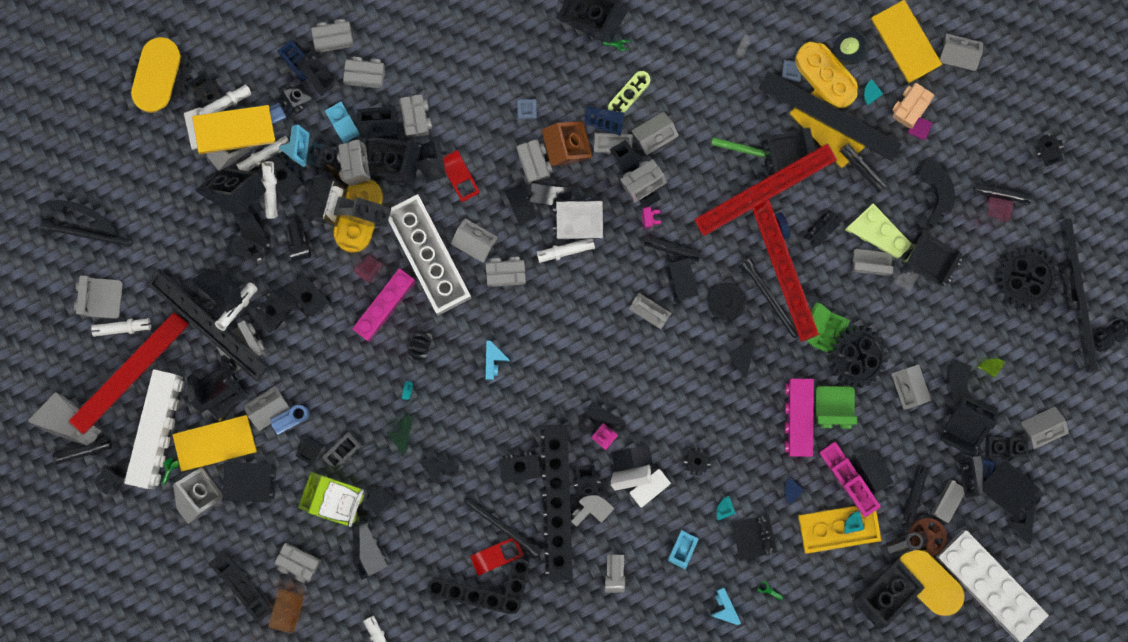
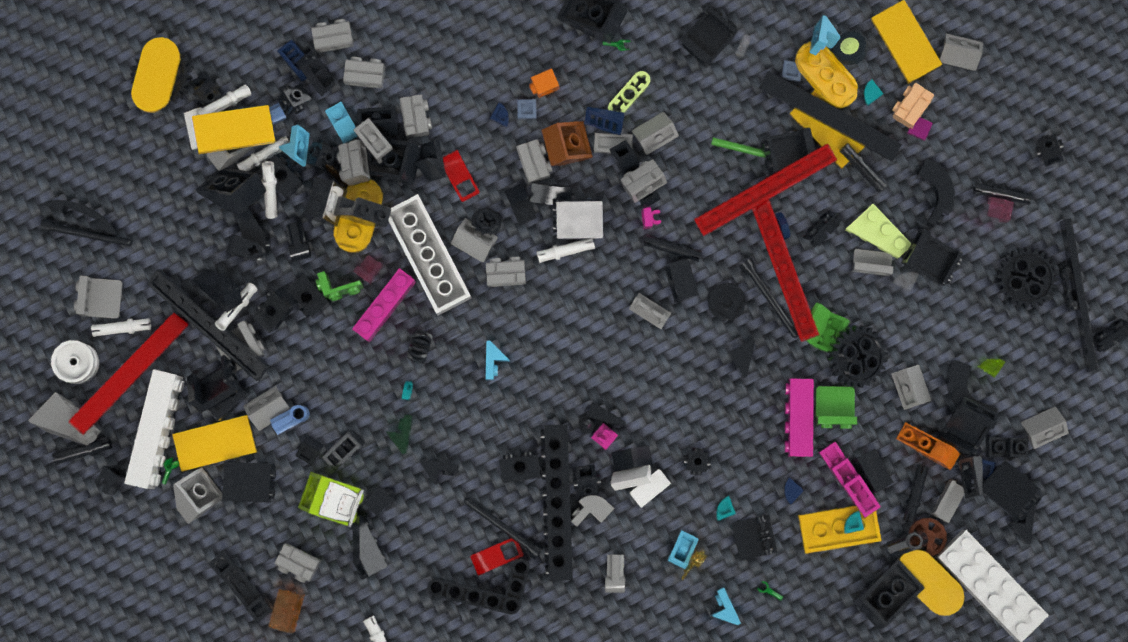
none -> white wheel [51,340,99,384]
none -> bright green bracket [315,271,364,301]
none -> light grey panel [354,118,393,164]
none -> black gear [471,208,502,236]
none -> dark blue tile [490,102,509,128]
none -> orange brick [529,68,559,98]
none -> black panel [678,6,738,68]
none -> clear yellow plate [682,550,707,580]
none -> medium azure slope [809,15,840,55]
none -> orange slope [896,422,960,470]

